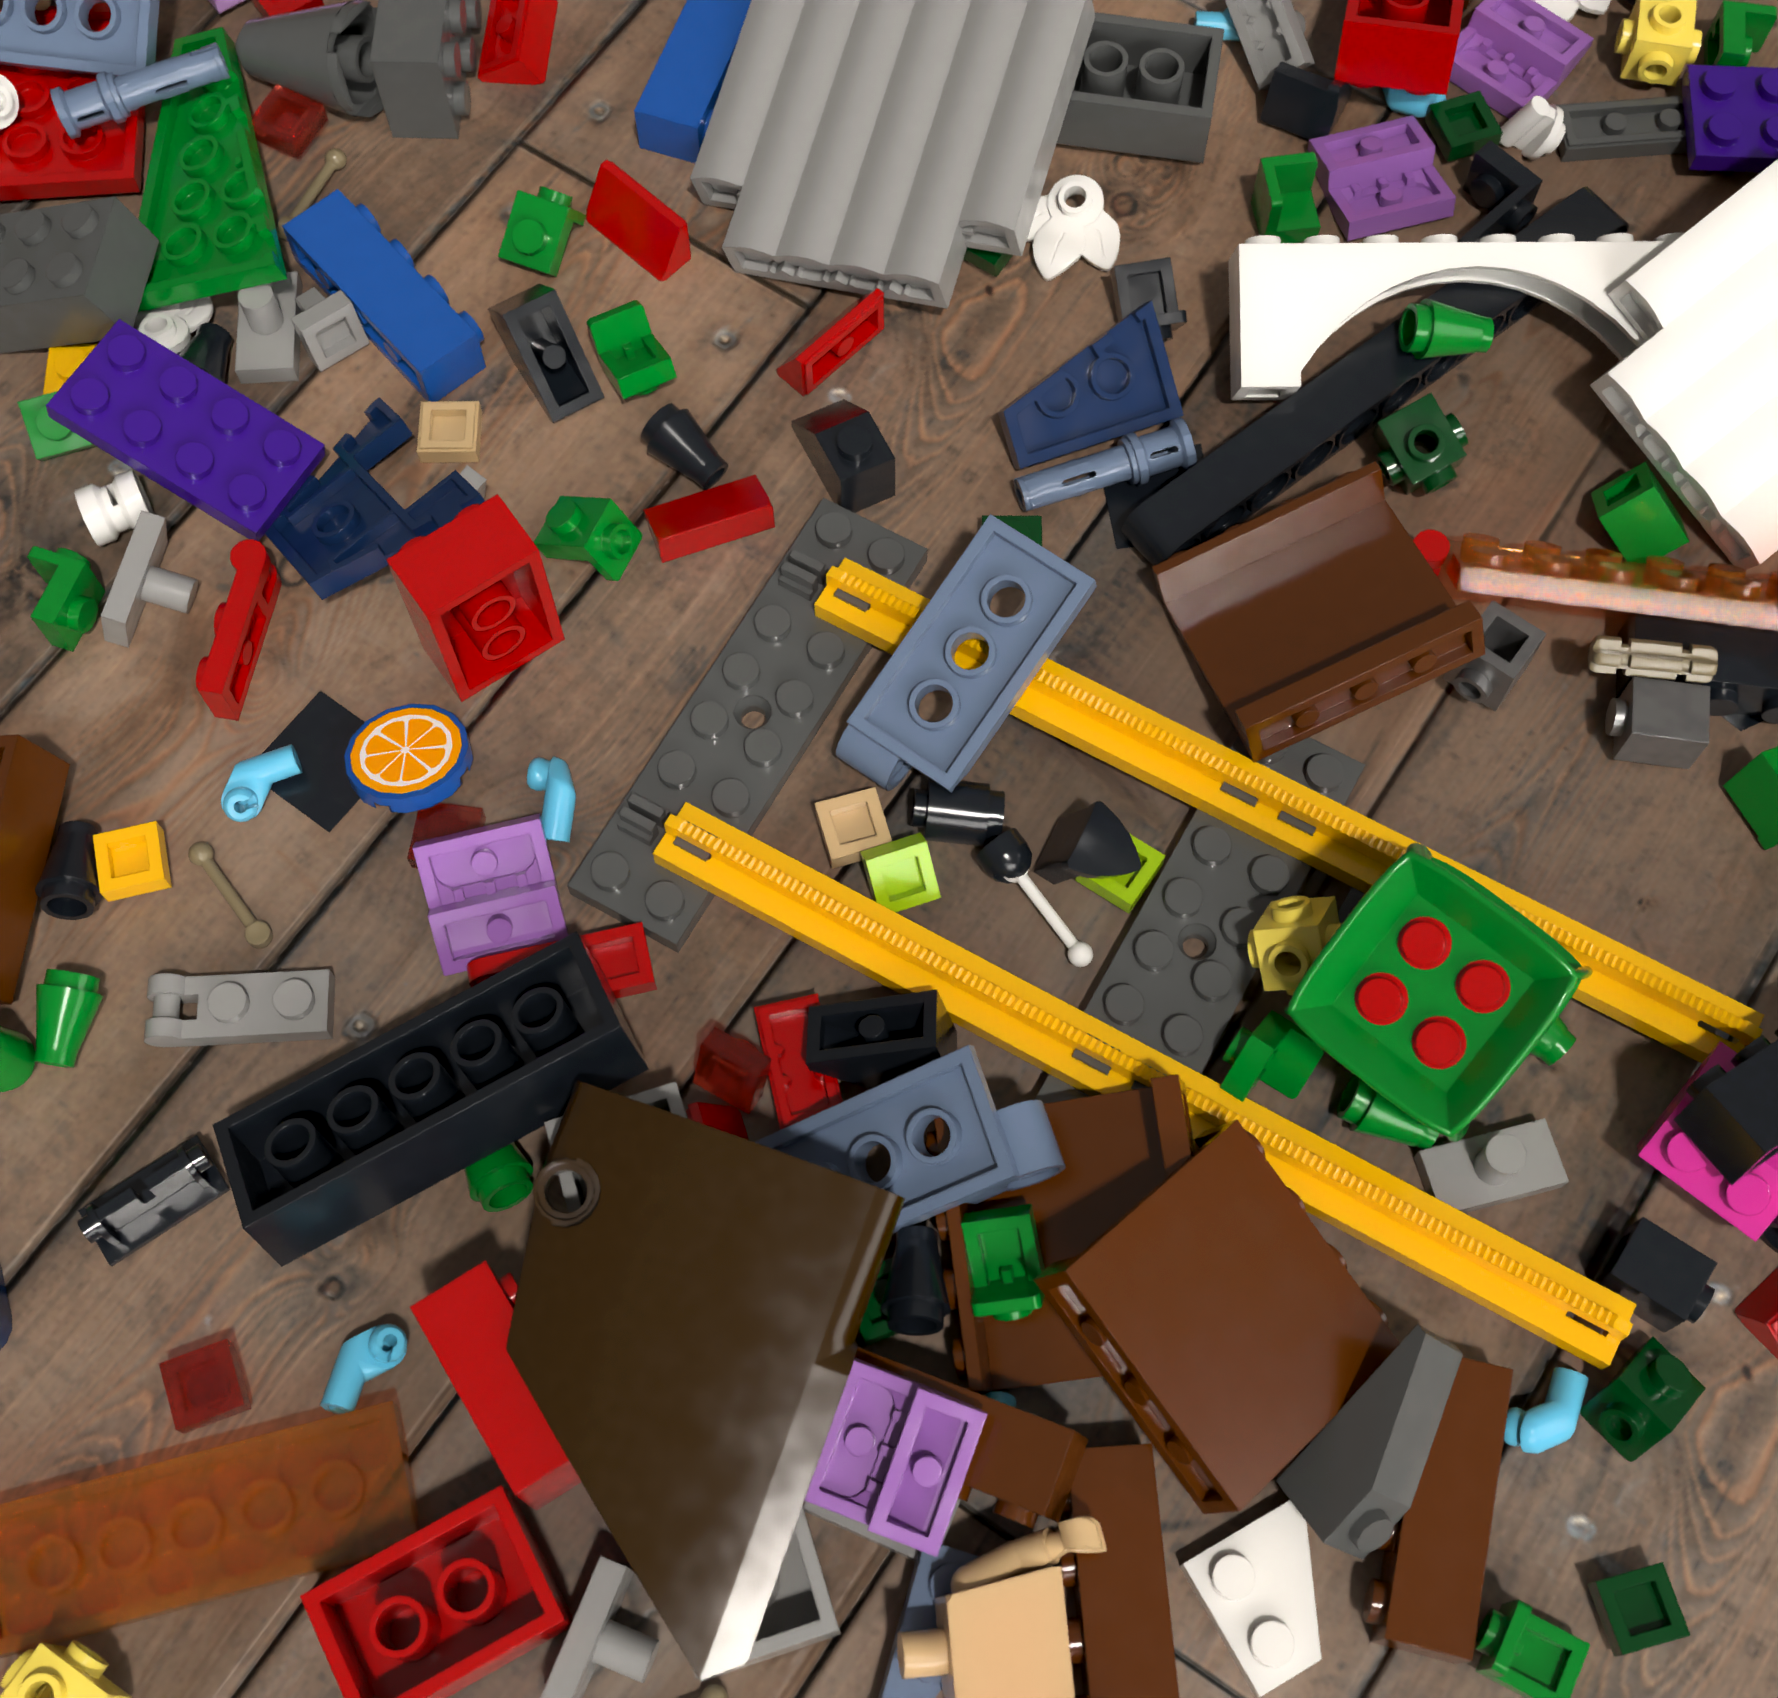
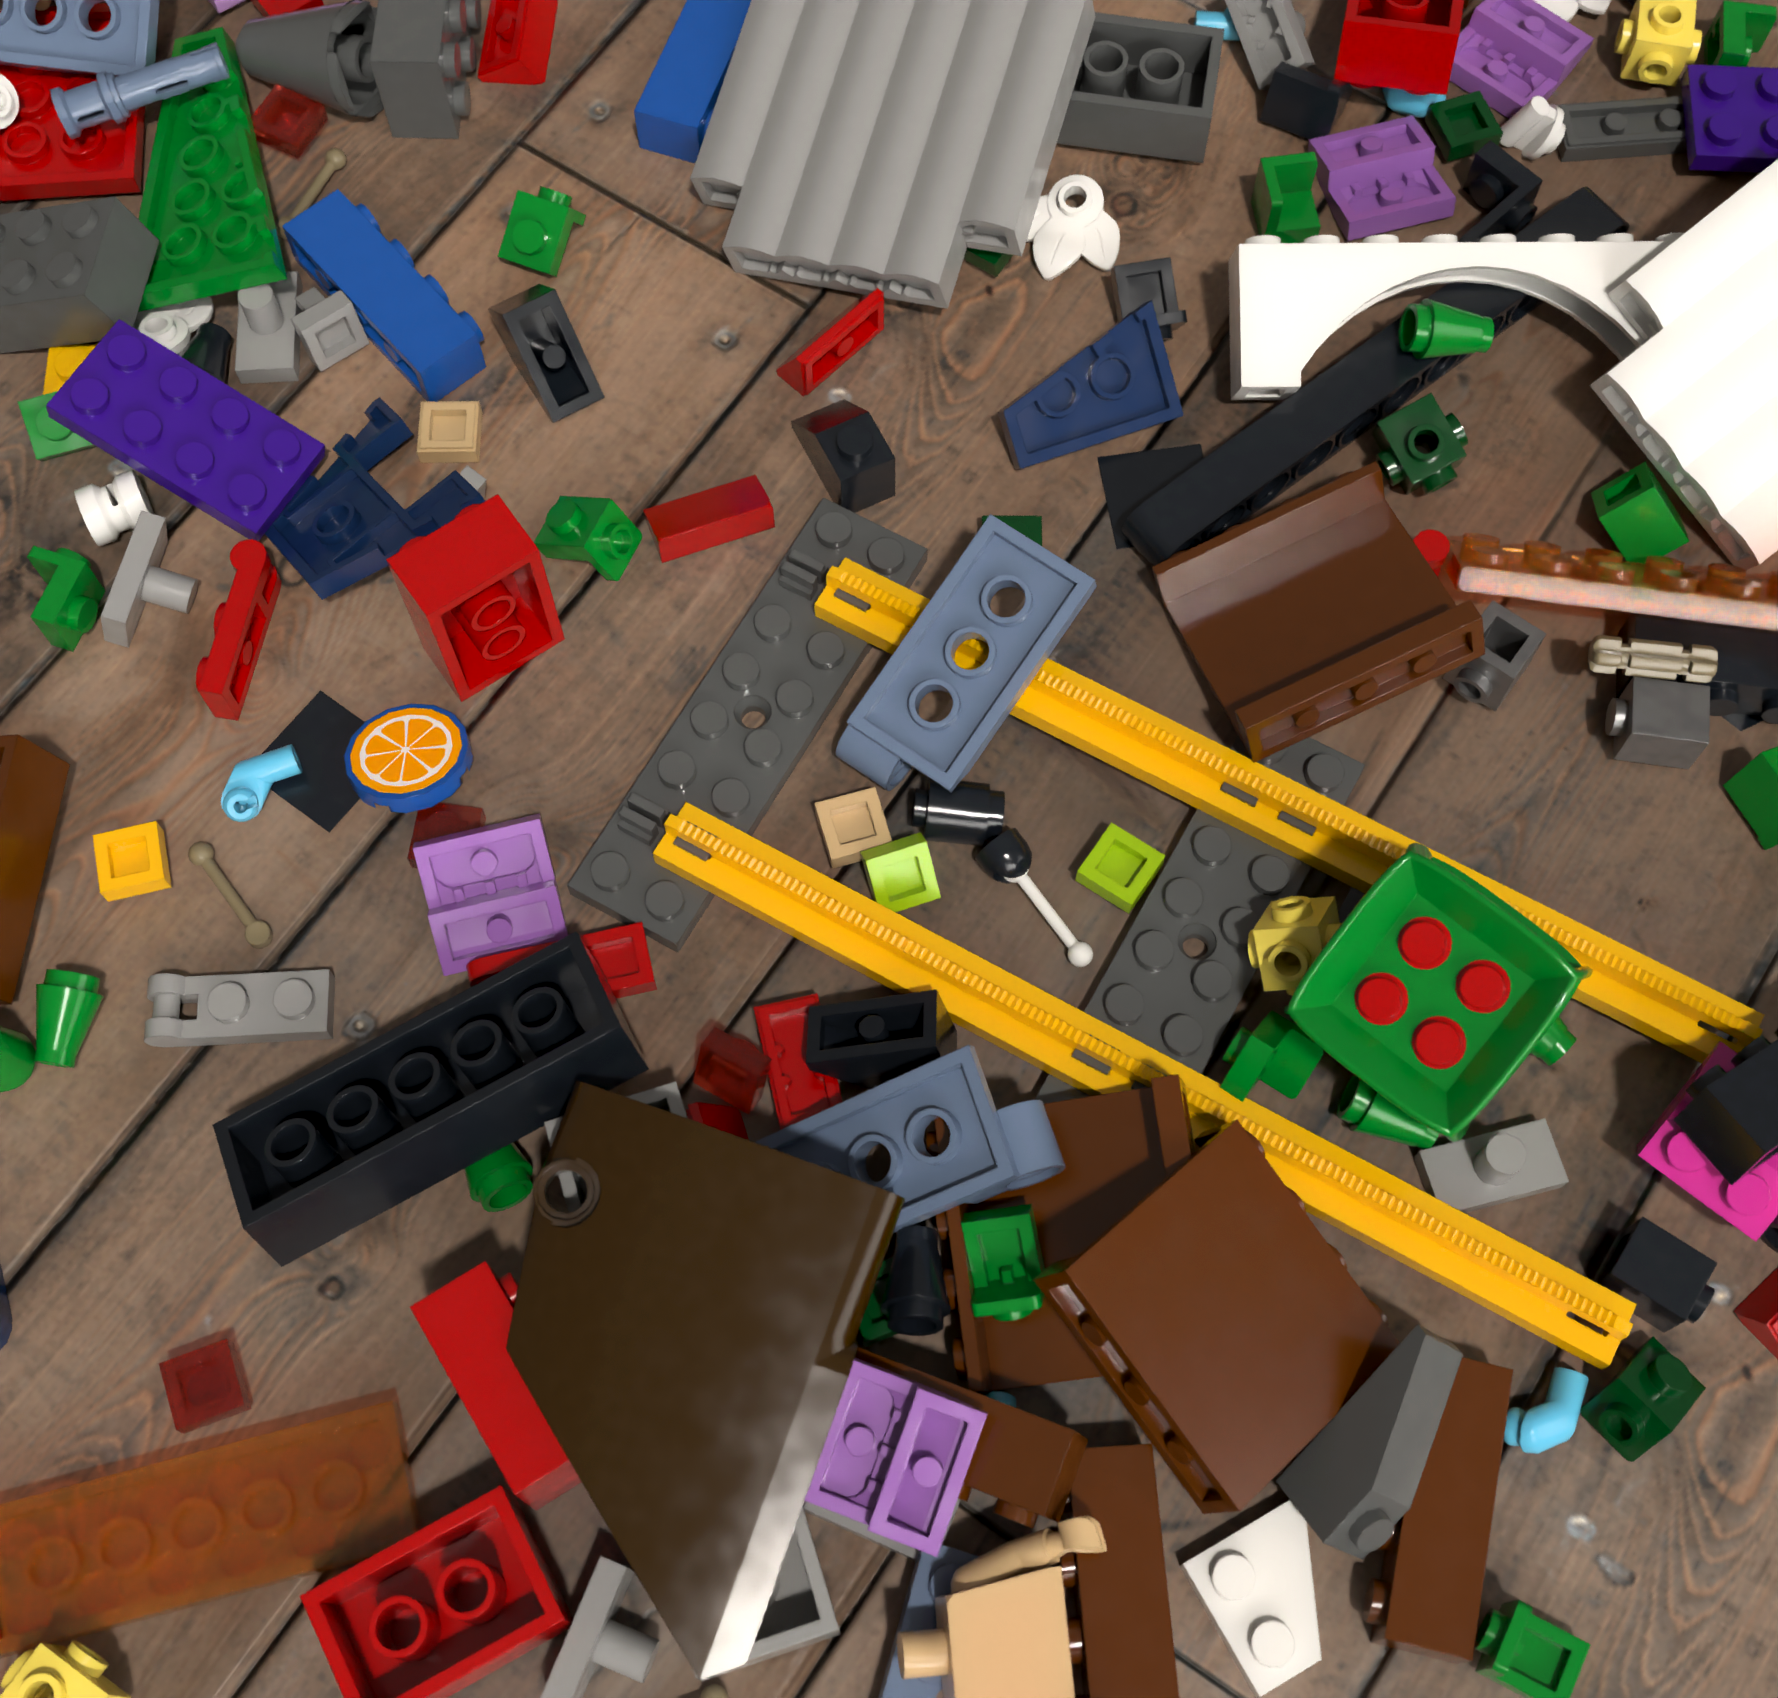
black cone [35,821,103,920] -> none
black hinge [77,1135,231,1267] -> none
medium azure arm [320,1324,408,1416] -> none
medium azure arm [527,756,576,843] -> none
red slope [586,159,691,282] -> none
green bracket [587,300,677,400] -> none
black cone [641,403,729,490] -> none
sand blue pin [1013,417,1197,512] -> none
black tile [1034,801,1141,885] -> none
dark green plate [1588,1562,1690,1657] -> none

